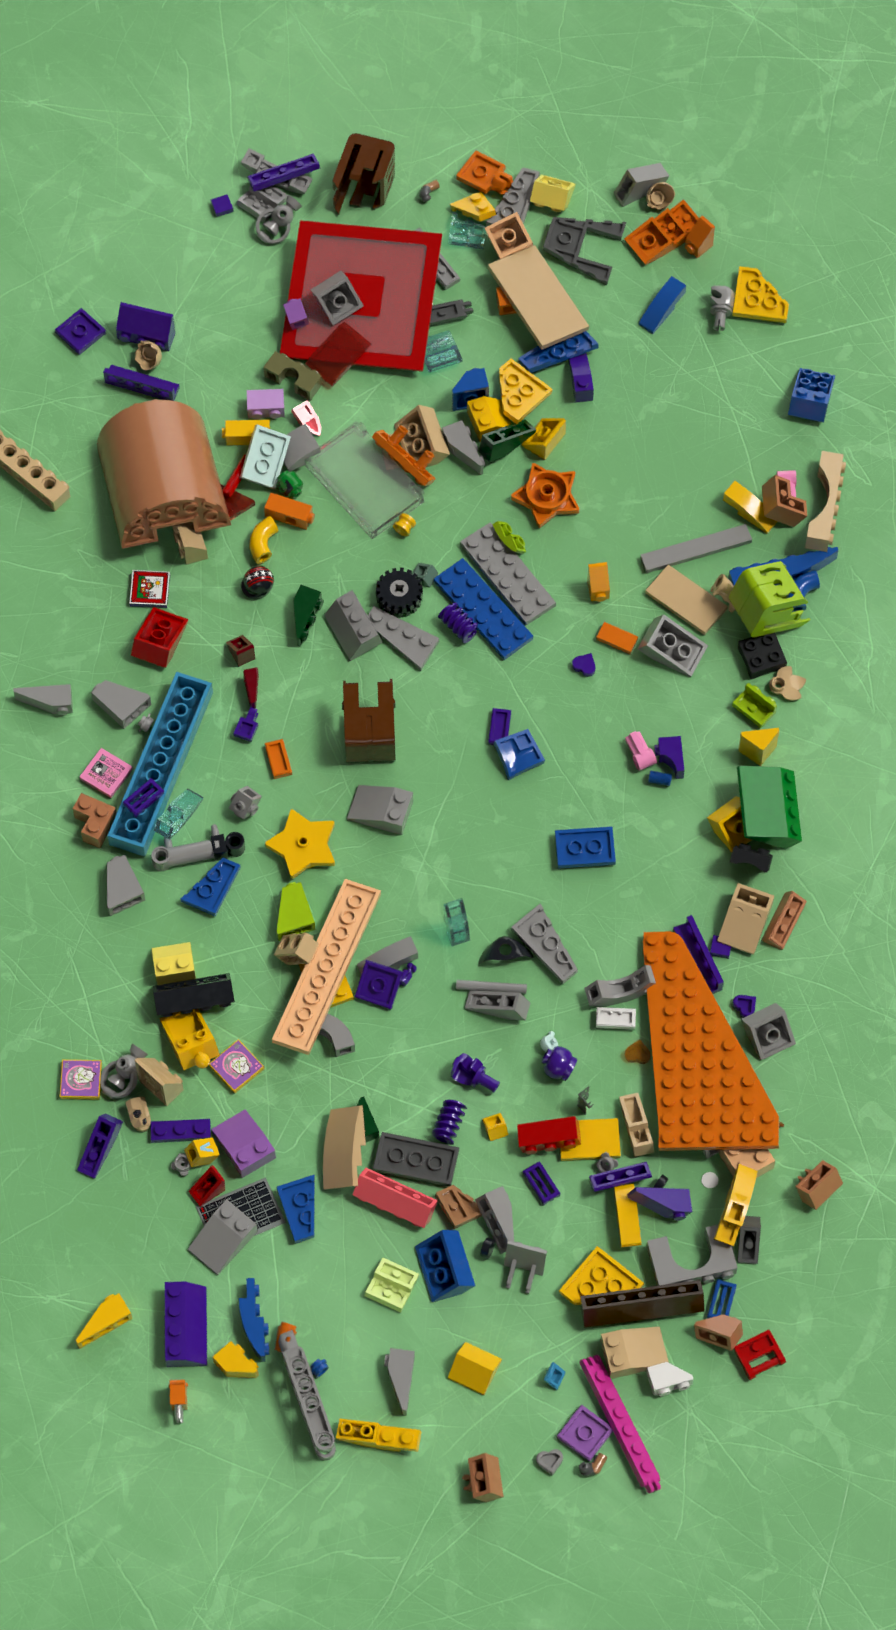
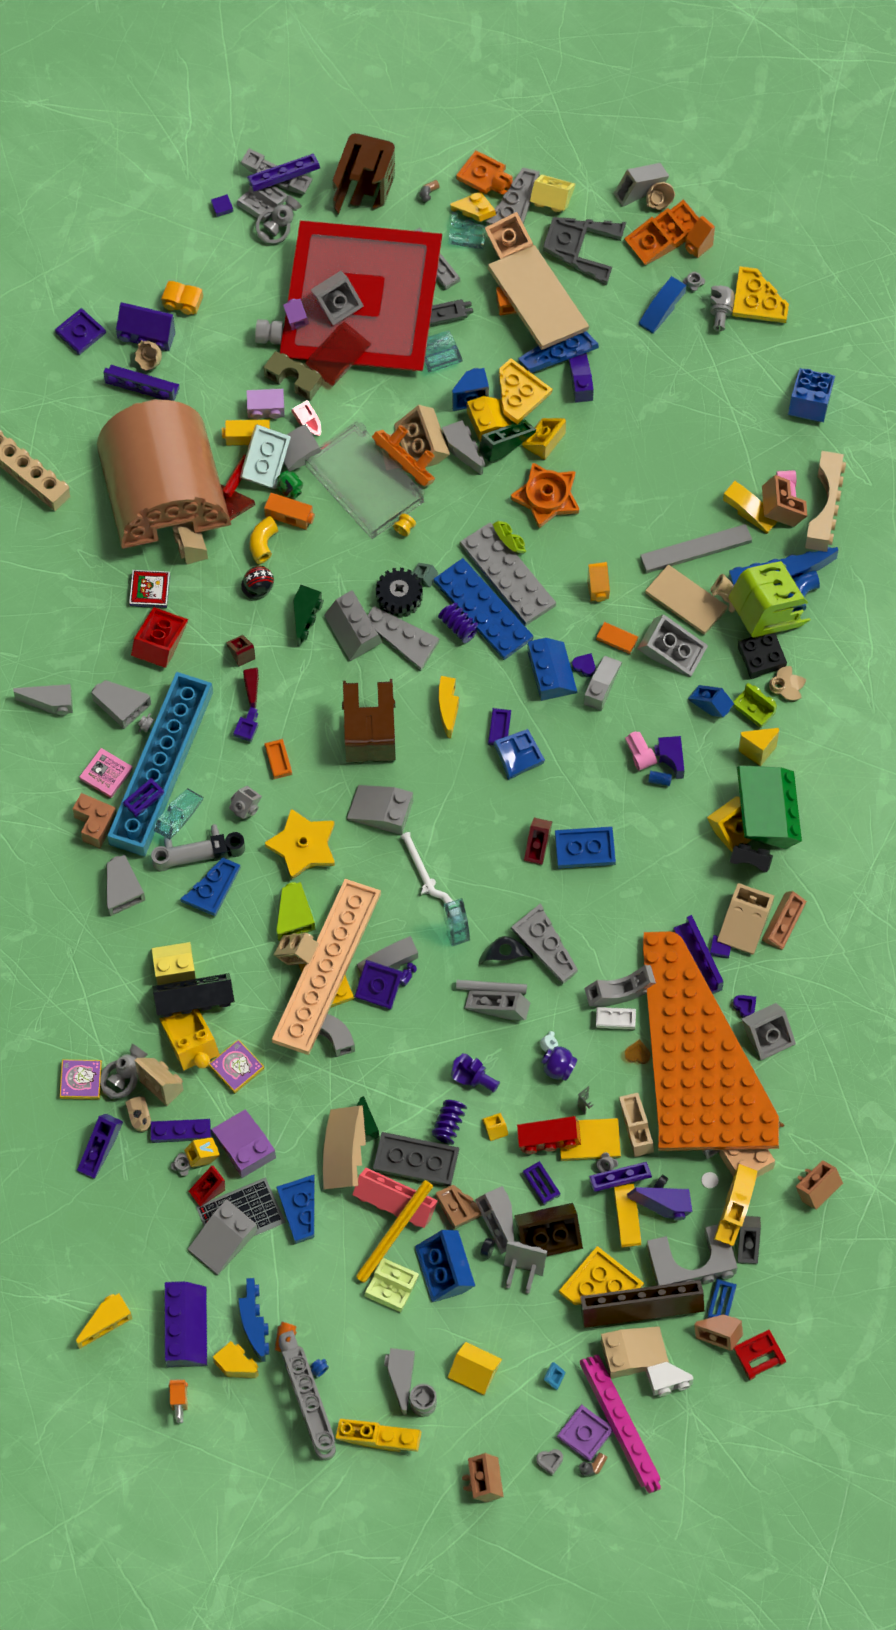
none -> light orange brick [161,281,203,315]
none -> light grey wheel [255,319,284,345]
none -> yellow axle [356,1180,433,1282]
none -> white piece [400,832,467,923]
none -> light grey wheel [410,1384,437,1417]
none -> yellow slope [439,676,459,738]
none -> dark brown slope [514,1203,583,1256]
none -> dark red slope [524,817,553,865]
none -> blue slope [527,638,578,701]
none -> light grey slope [584,656,622,711]
none -> light grey plate [683,272,705,291]
none -> blue slope [688,685,734,717]

